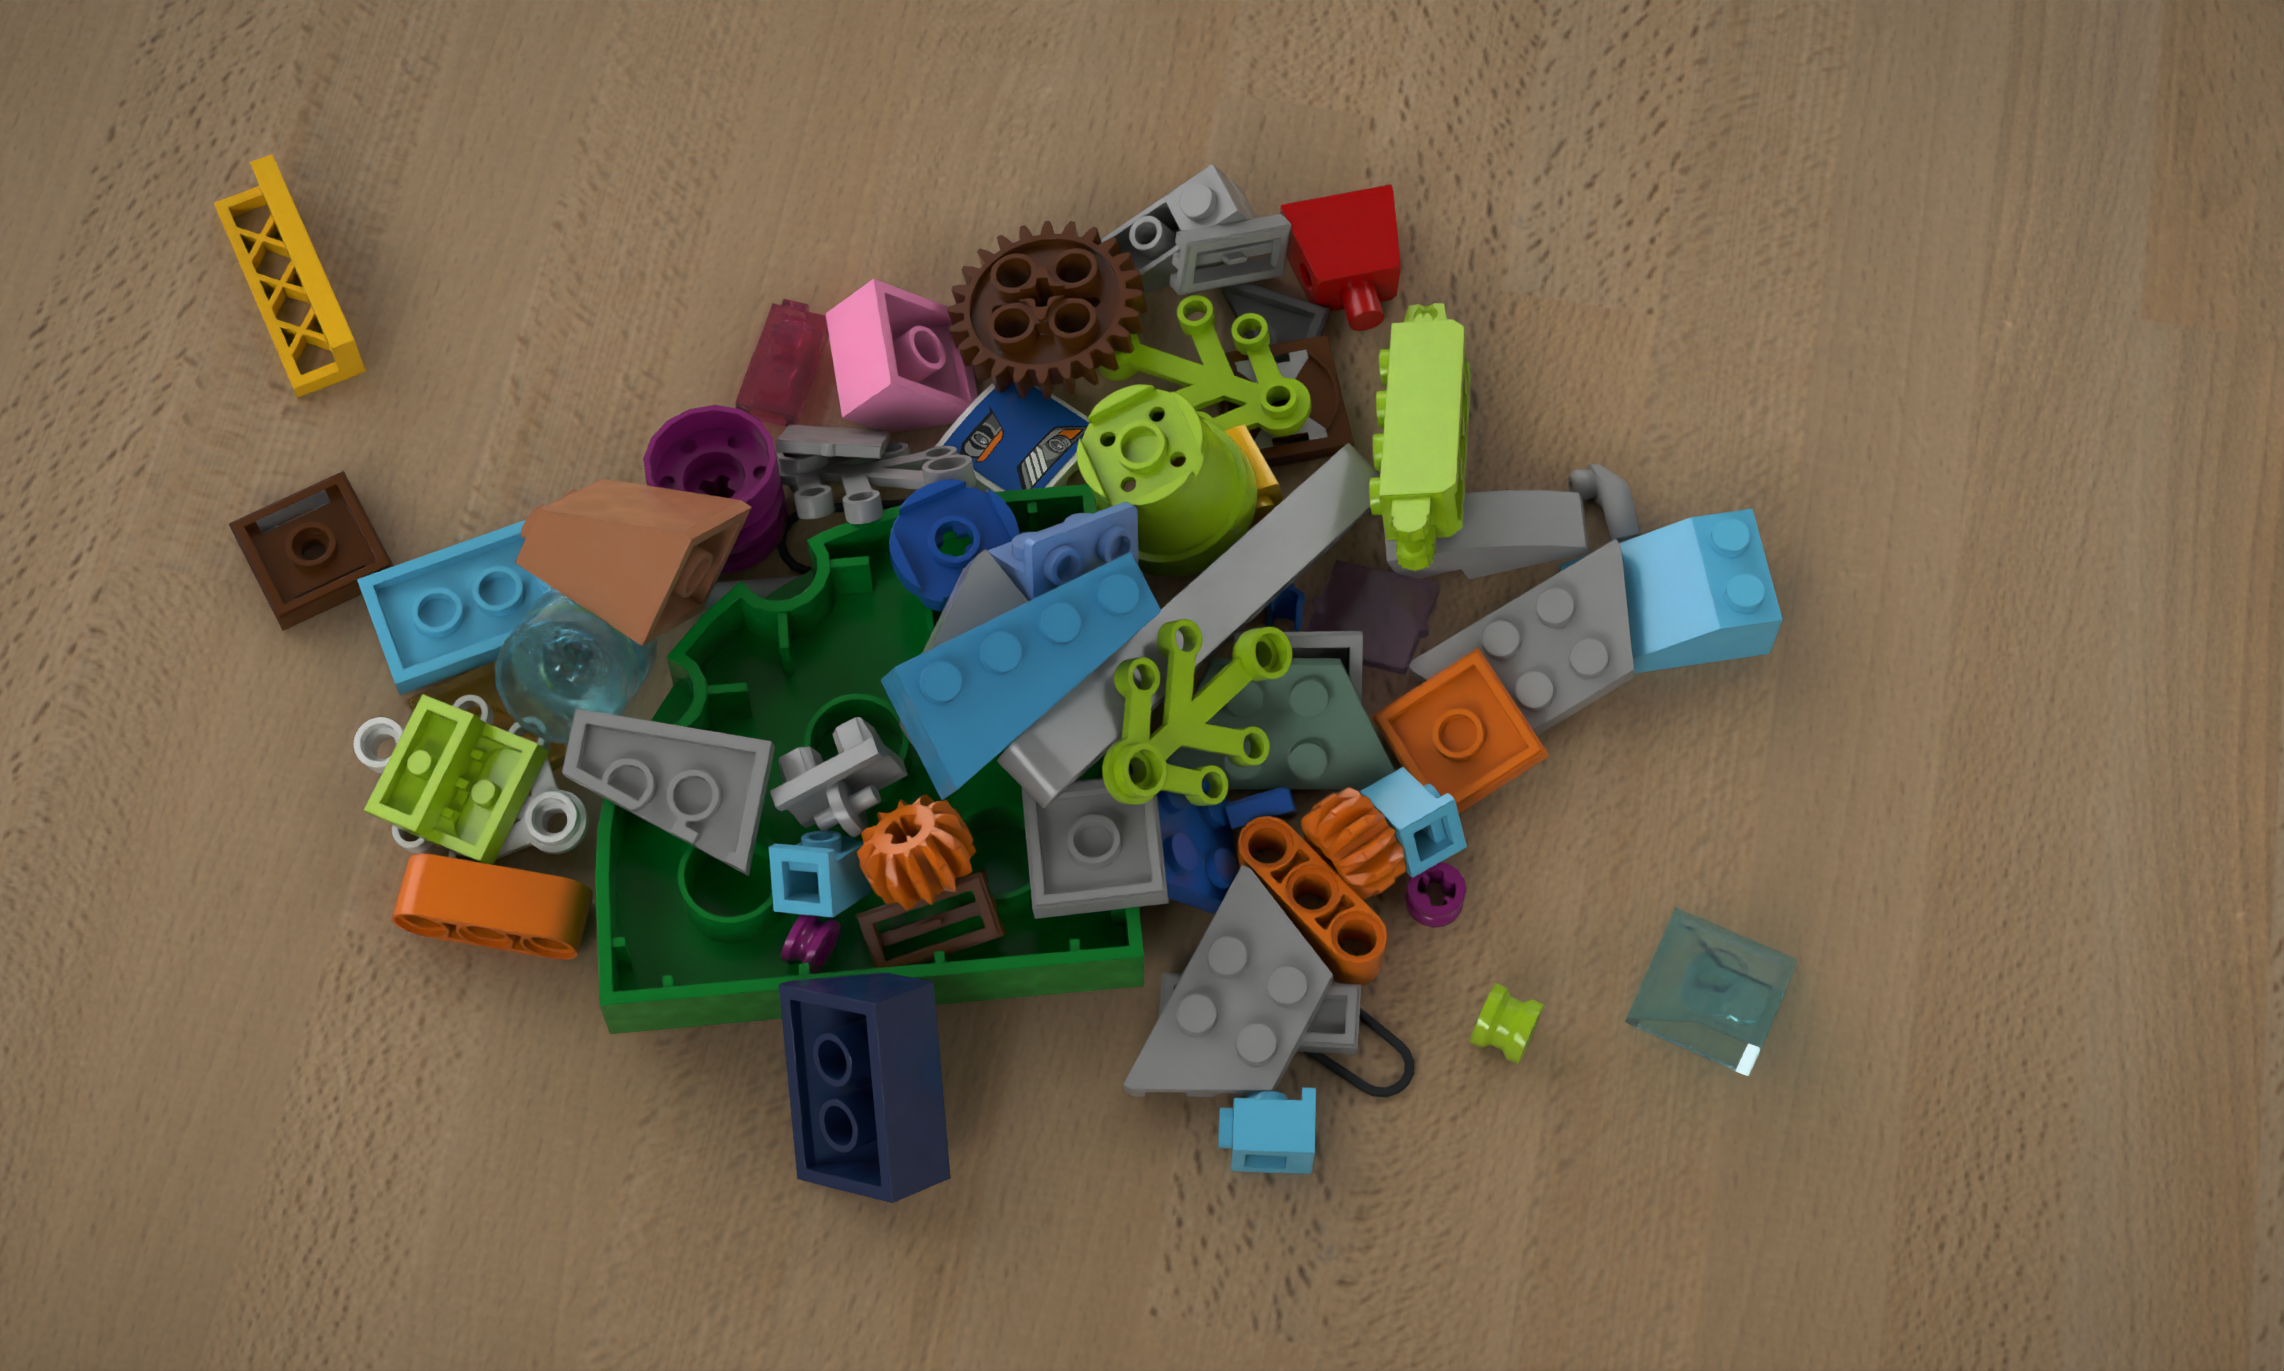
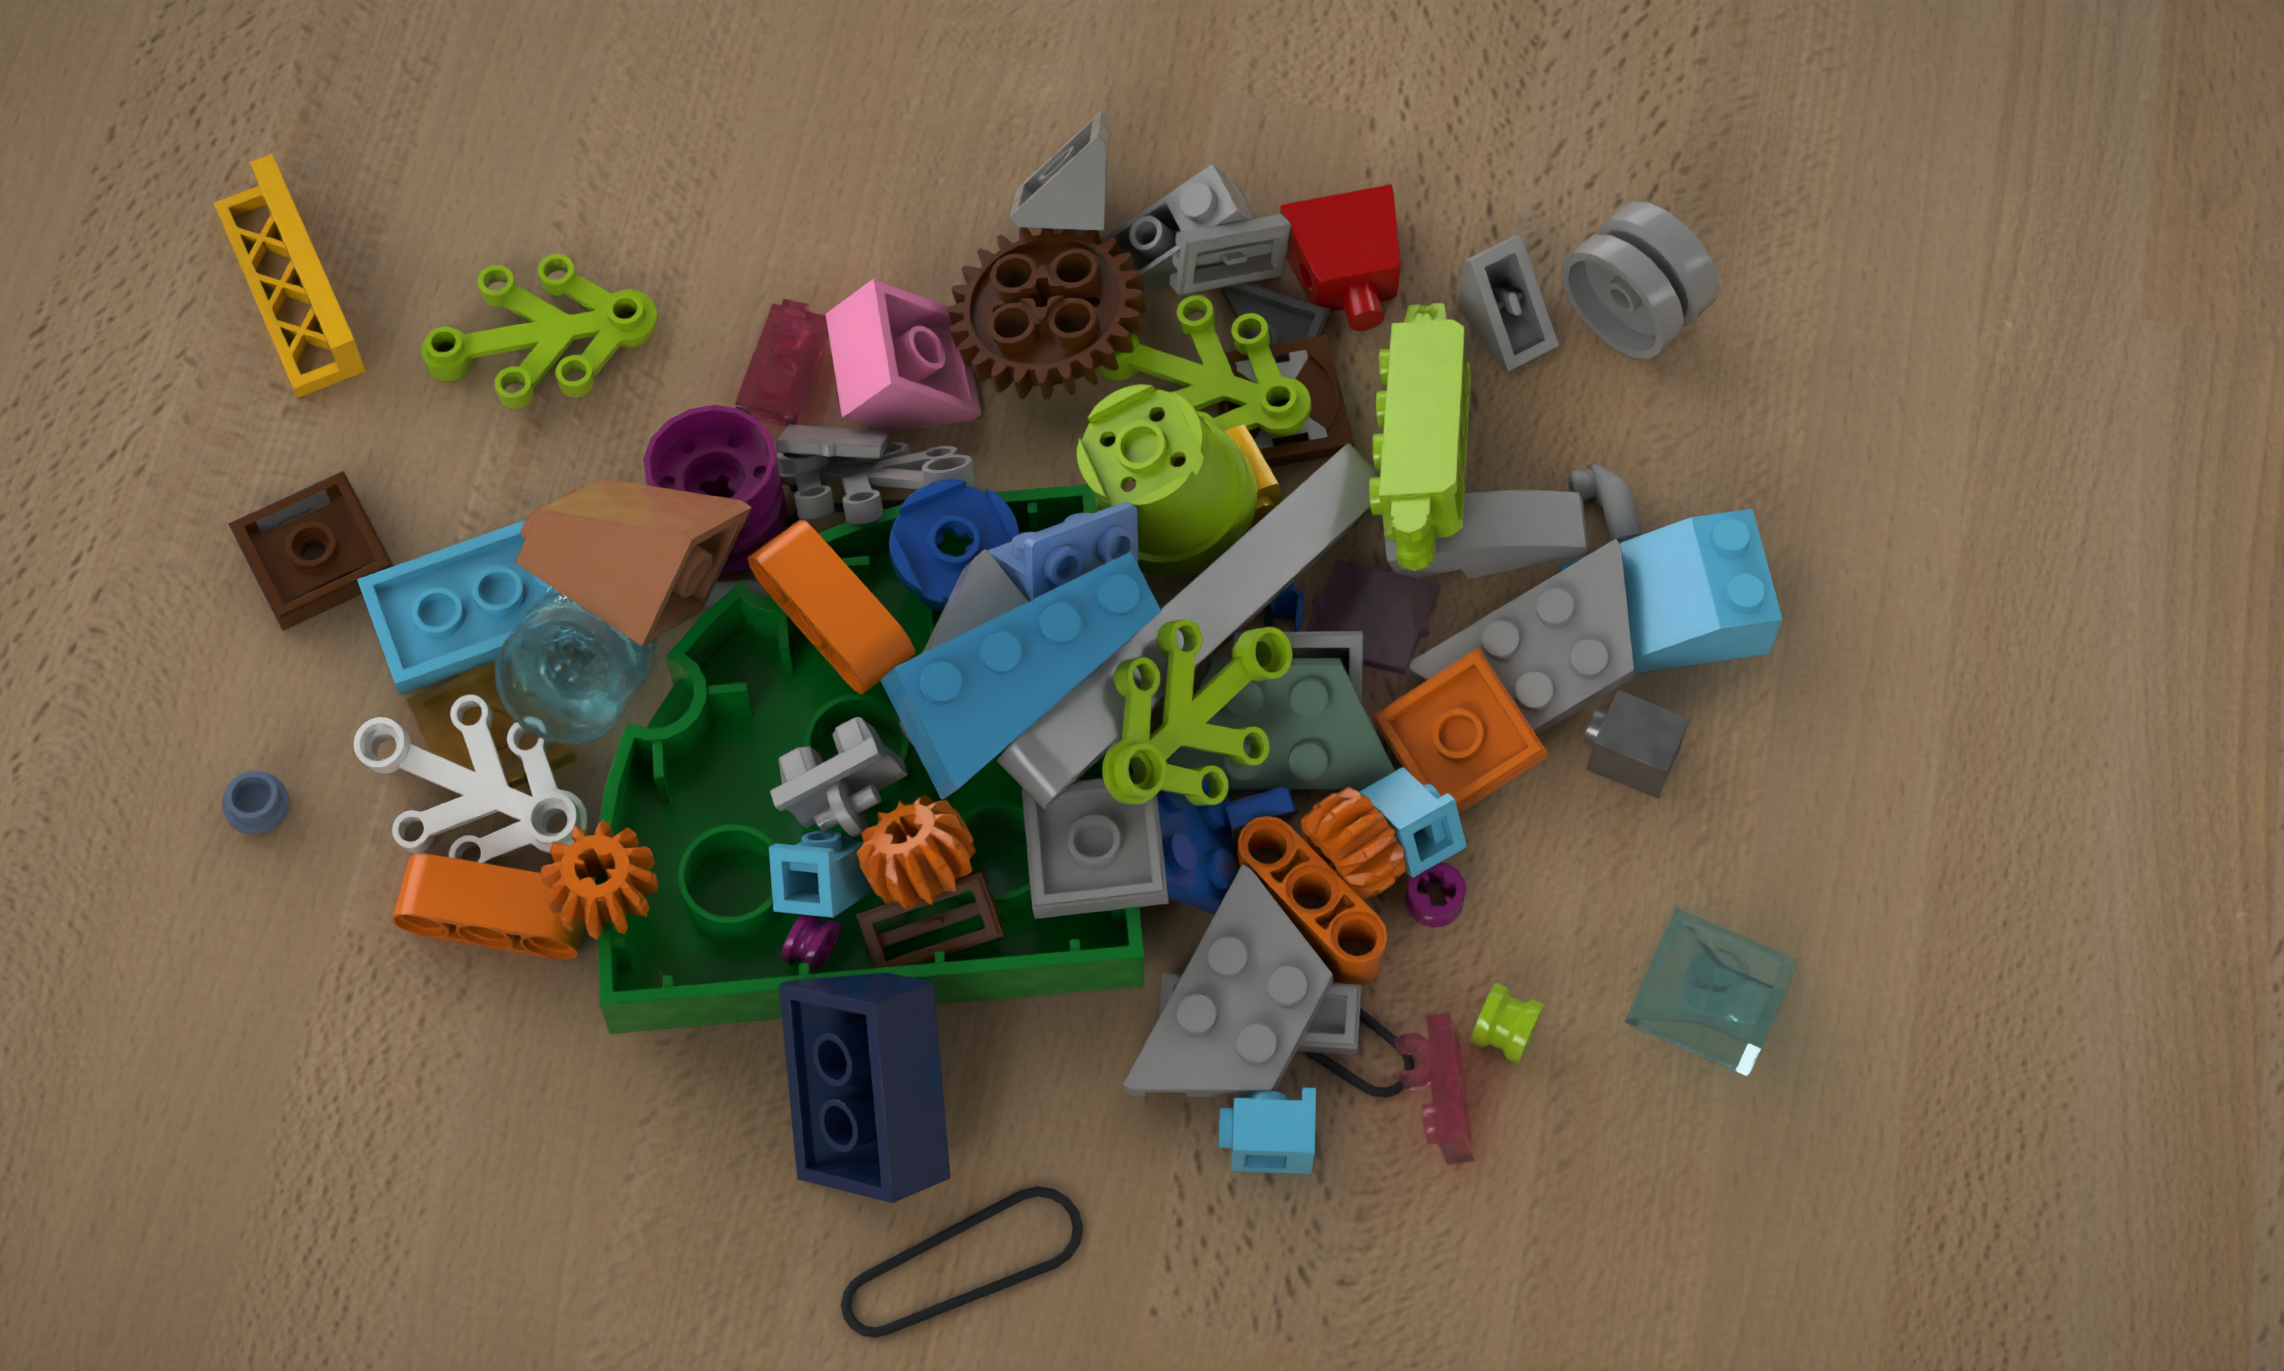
lime slope [363,694,549,865] -> none
light grey wing [562,708,775,876] -> none
slope [935,382,1090,493] -> none
none -> sand blue plate [222,771,290,835]
none -> lime plant [421,254,658,409]
none -> orange gear [540,819,659,940]
none -> orange beam [748,520,916,694]
none -> black piece [841,1186,1083,1338]
none -> light grey slope [1009,110,1110,230]
none -> clear pink plate [1395,1012,1475,1165]
none -> light grey slope [1457,235,1559,372]
none -> light grey wheel [1561,201,1720,359]
none -> flat silver brick [1583,690,1690,798]

